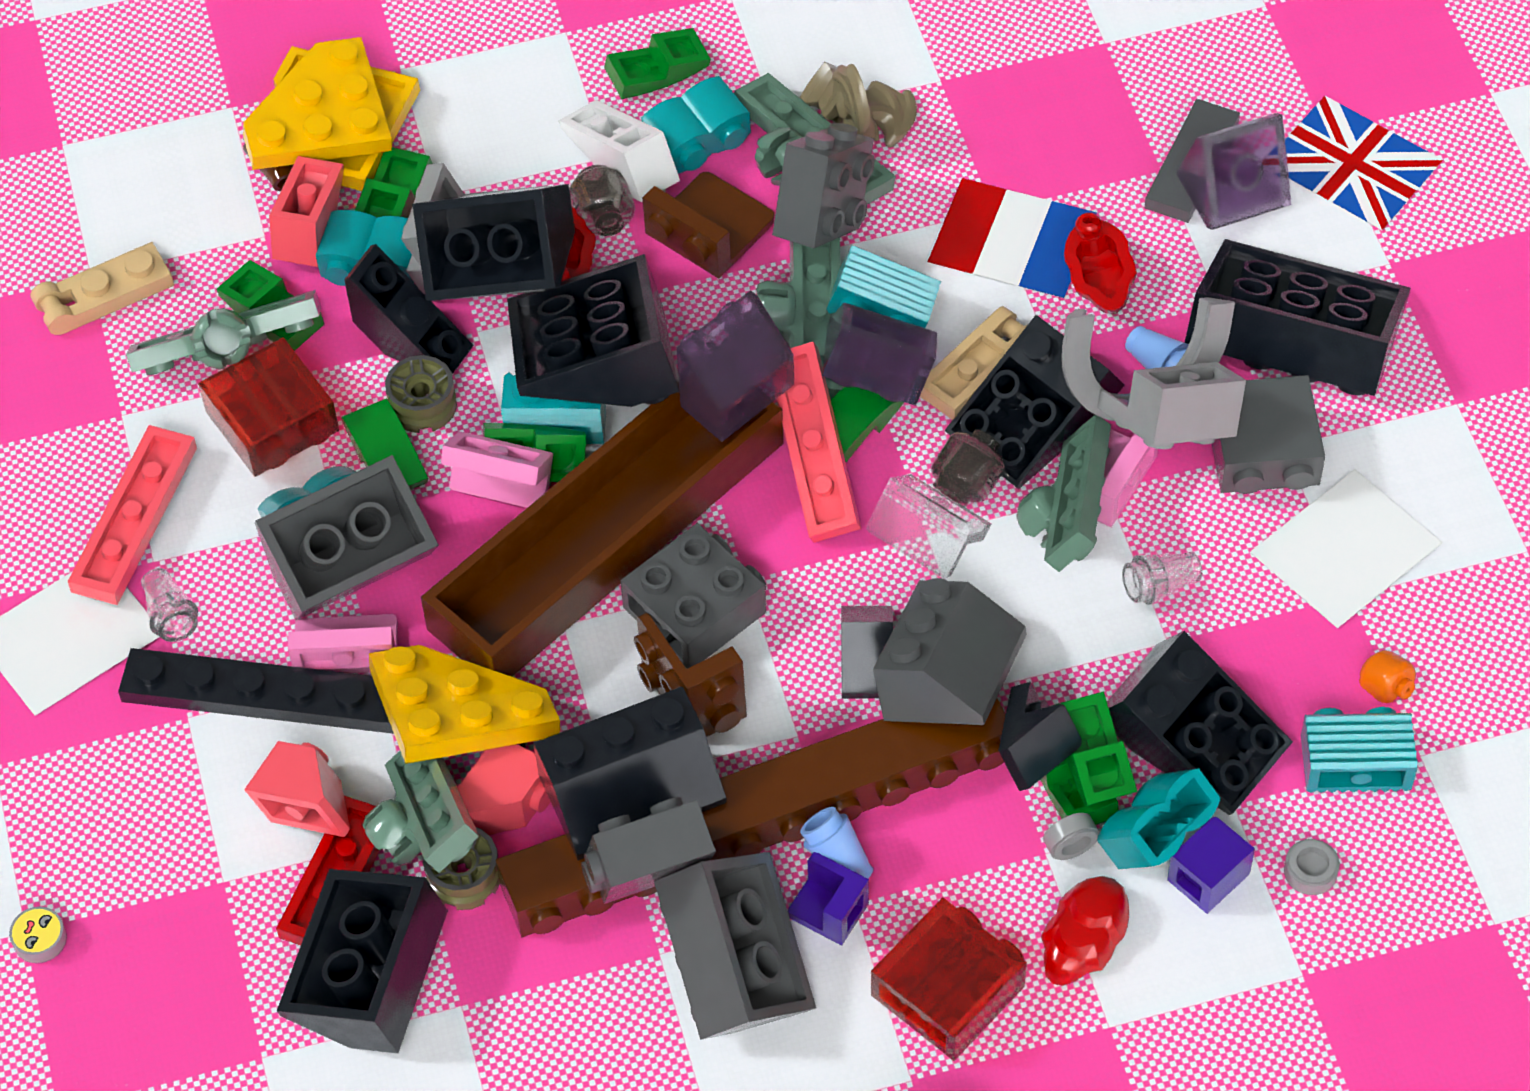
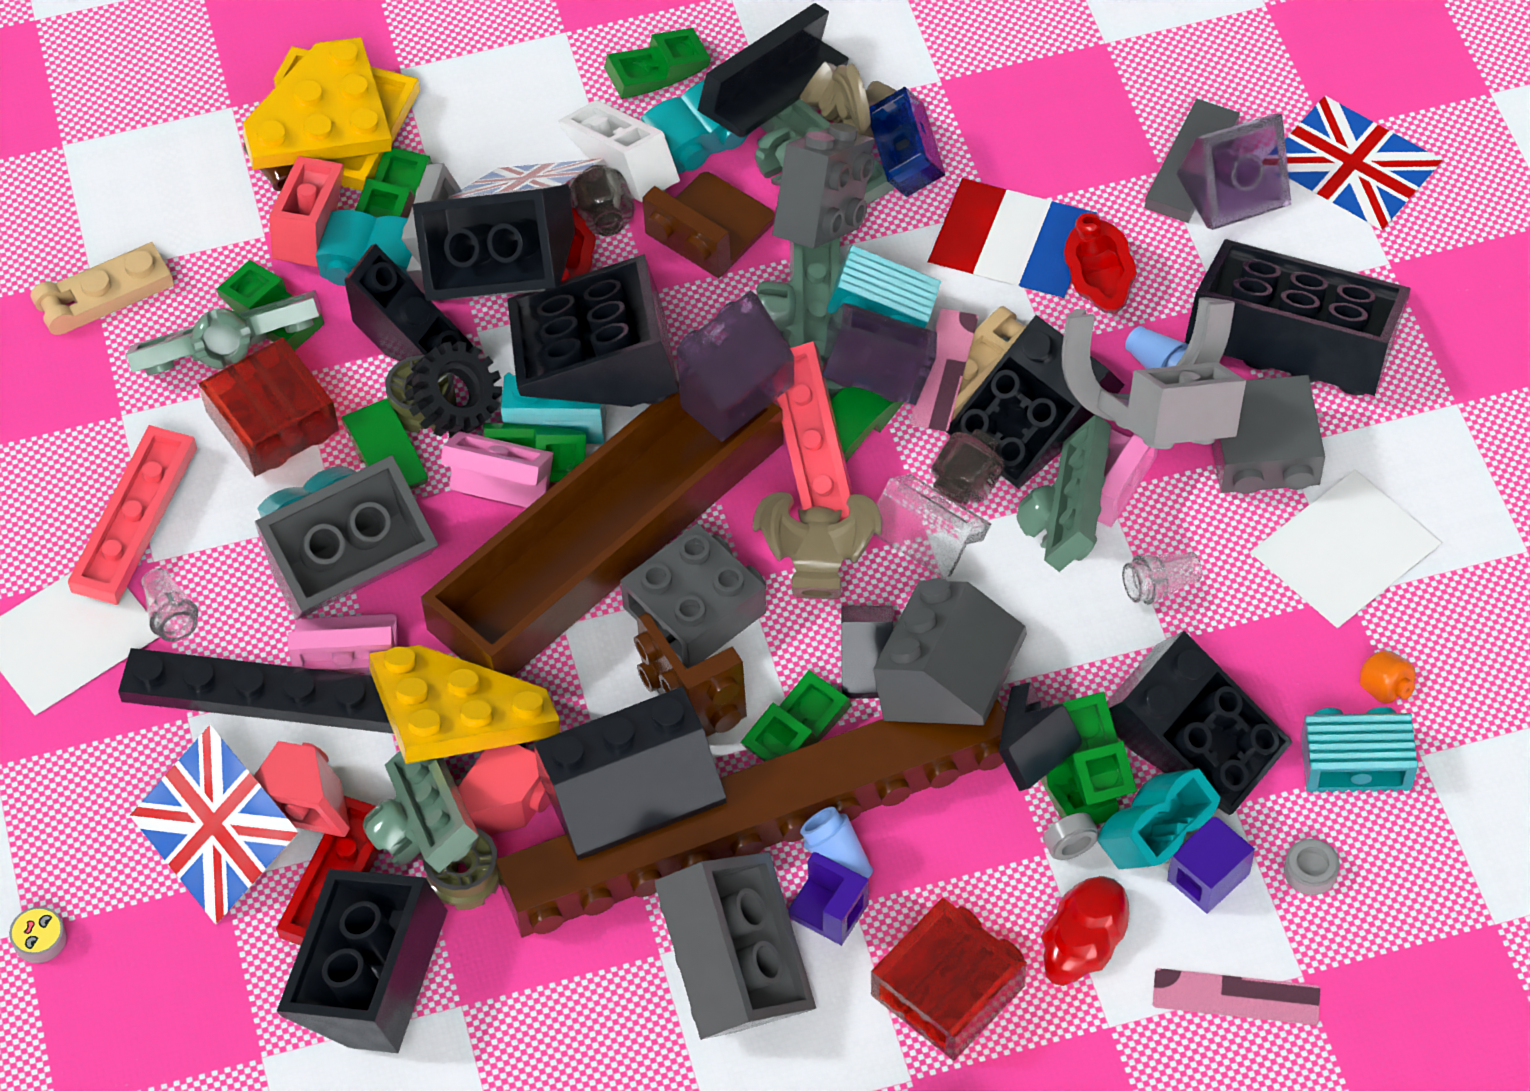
dark grey brick [581,797,716,904] -> none
none -> sticker [129,724,299,925]
none -> black tyre [405,341,503,438]
none -> sticker [449,158,603,198]
none -> black panel [697,3,849,137]
none -> green slope [740,670,852,762]
none -> dark tan animal [752,492,882,599]
none -> clear blue piece [869,87,946,198]
none -> clear pink sticker [910,309,978,431]
none -> clear pink sticker [1152,968,1320,1025]

